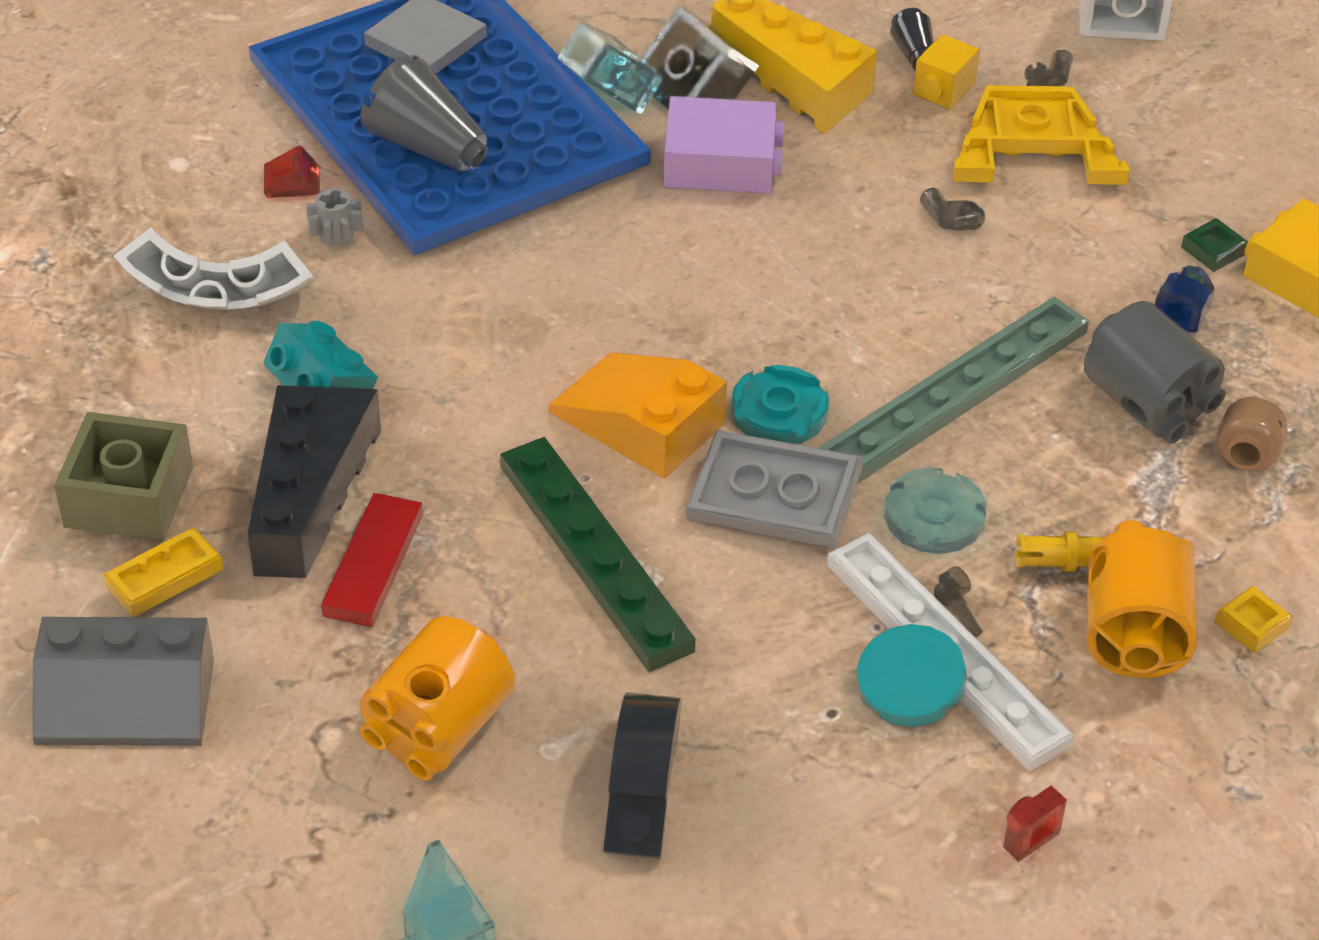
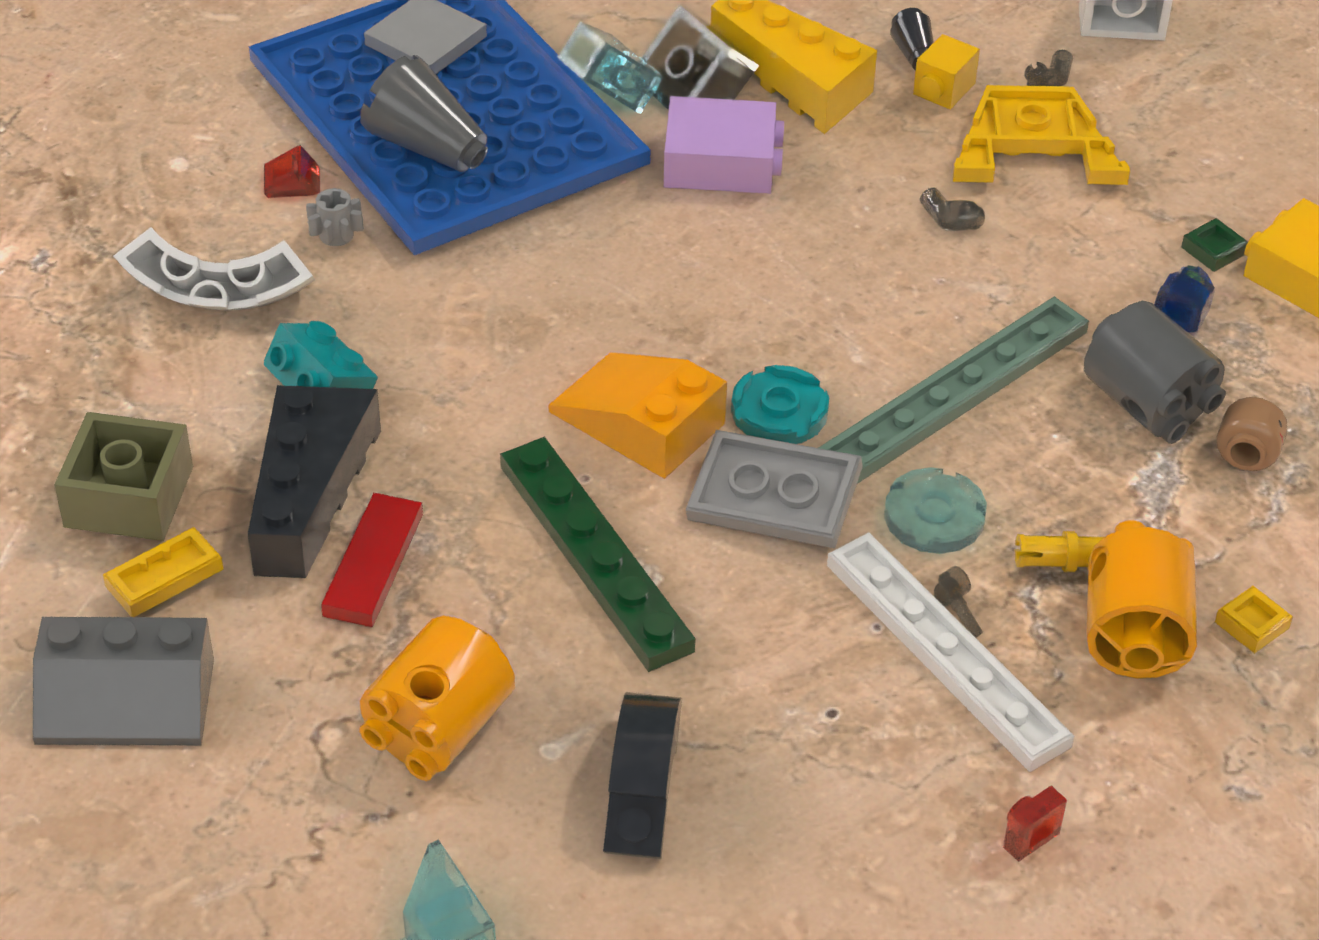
teal tile [856,624,967,727] -> none

